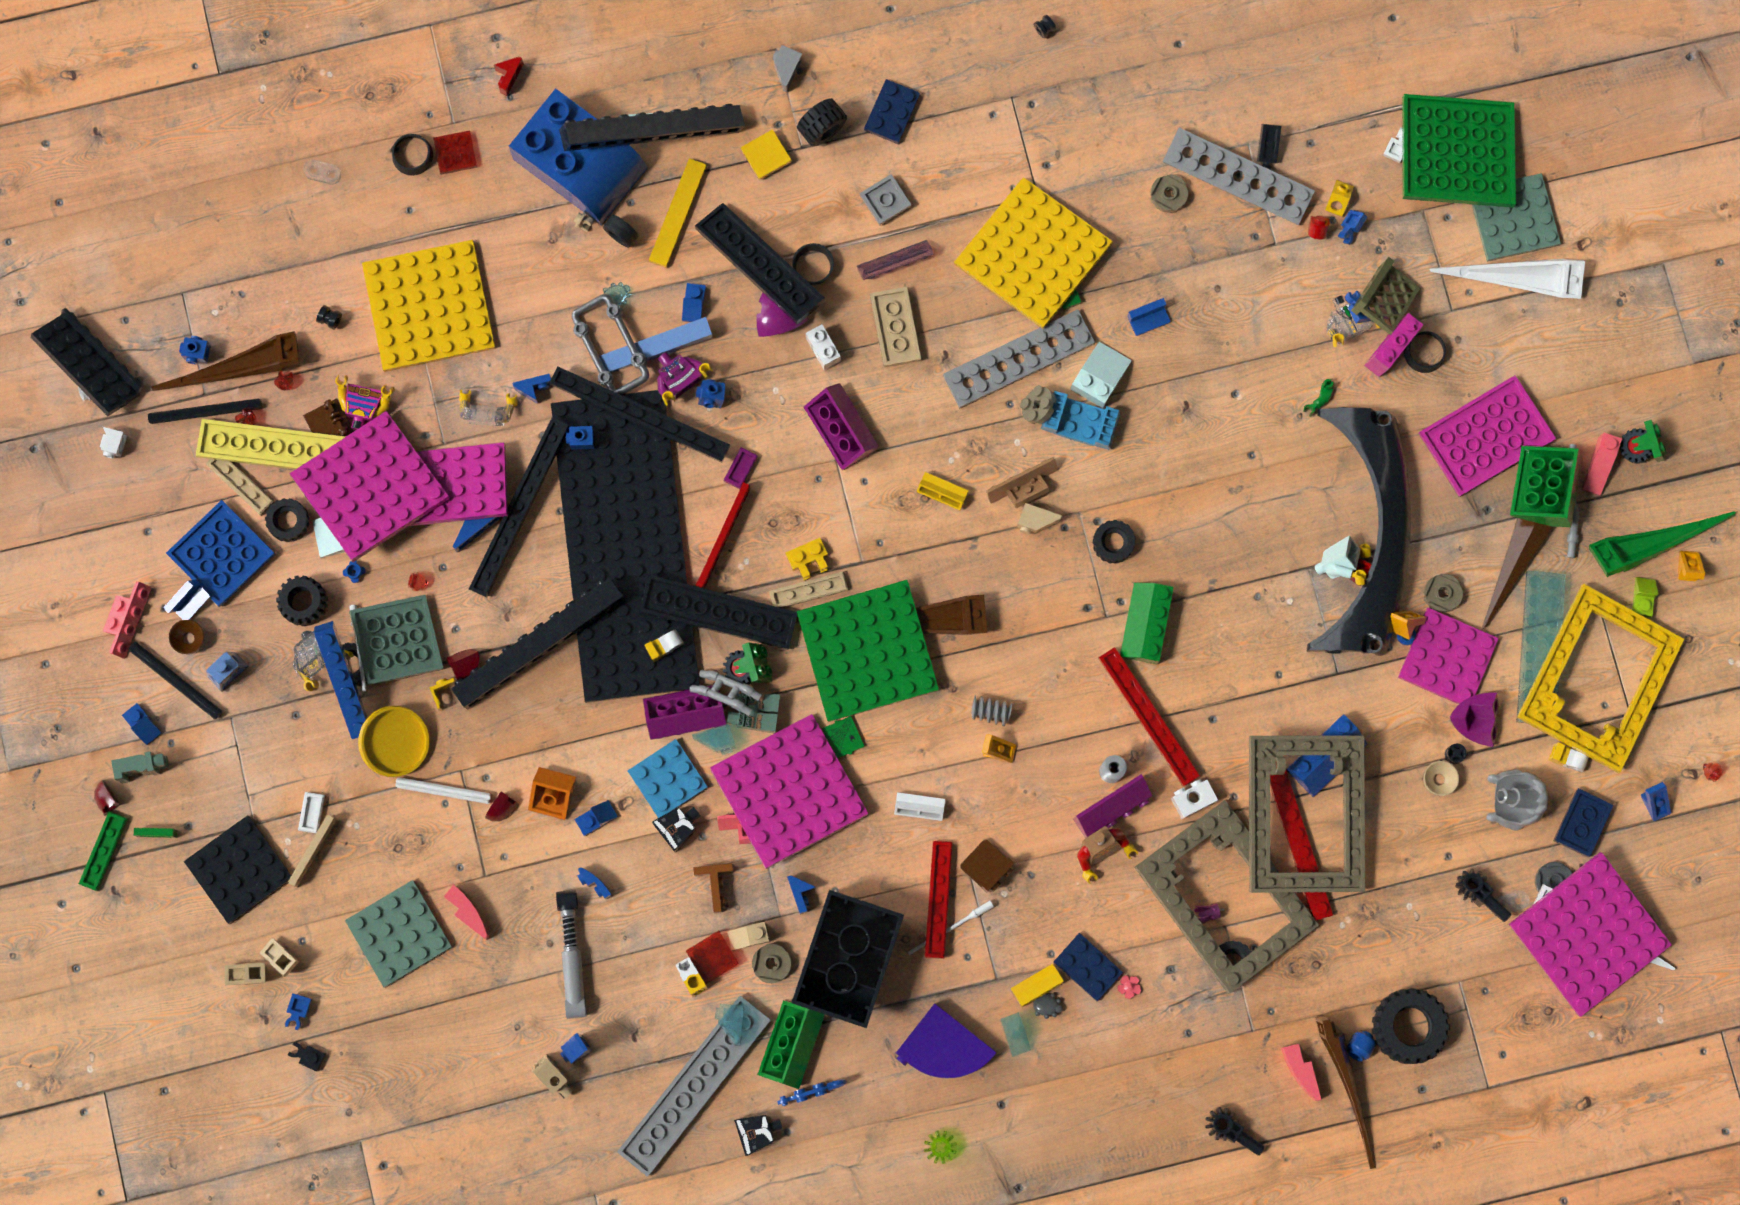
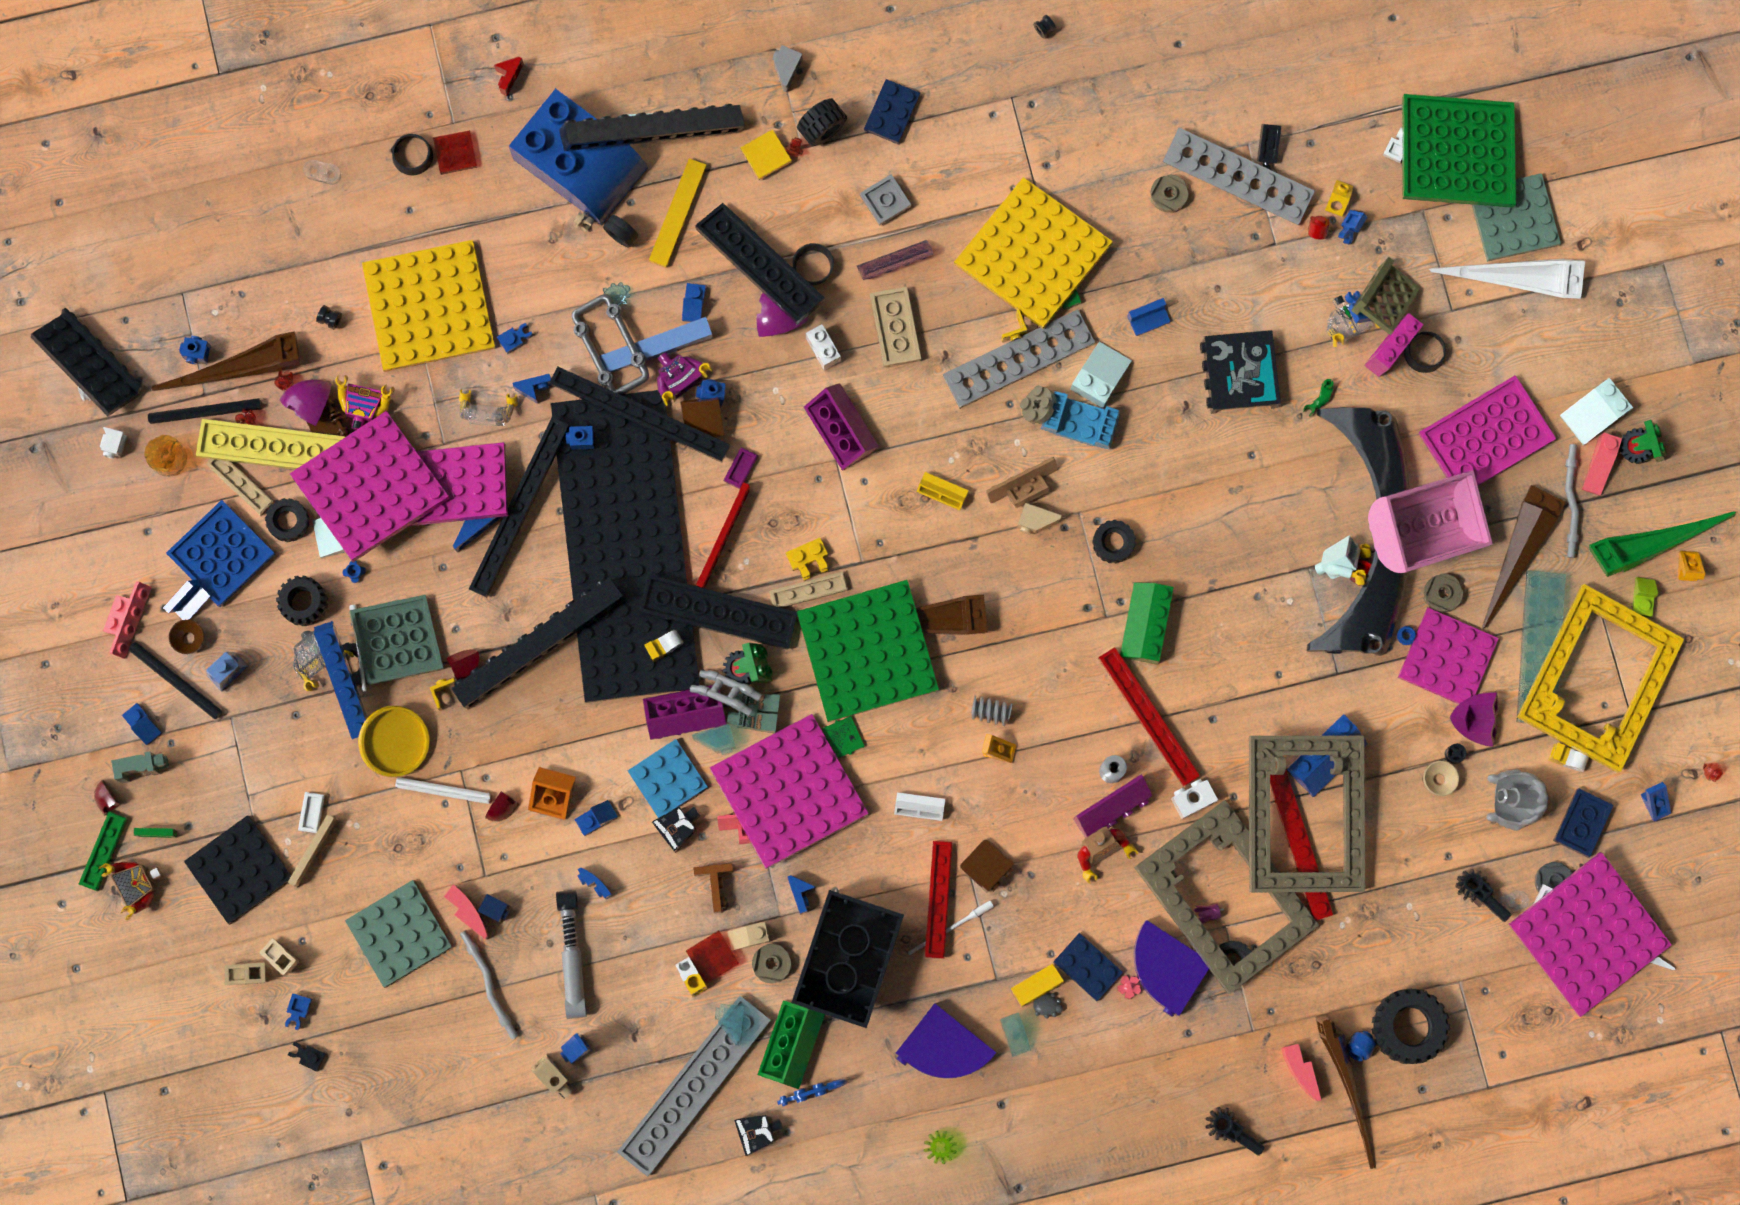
clear red plate [408,572,429,592] -> none
light orange slope [1391,610,1426,639] -> none
green slope [1510,446,1583,528] -> none
none -> torso [99,862,162,920]
none -> clear yellow brick [144,435,187,477]
none -> magenta brick [279,379,331,426]
none -> light grey bar [460,930,518,1039]
none -> dark blue brick [478,894,510,923]
none -> blue plate [497,323,533,354]
none -> reddish brown slope [680,397,725,437]
none -> clear red plate [785,137,803,157]
none -> yellow bracket [1001,309,1027,343]
none -> dark purple brick [1133,920,1209,1017]
none -> panel [1200,330,1281,414]
none -> bright pink container [1368,470,1493,573]
none -> light aqua slope [1560,378,1633,445]

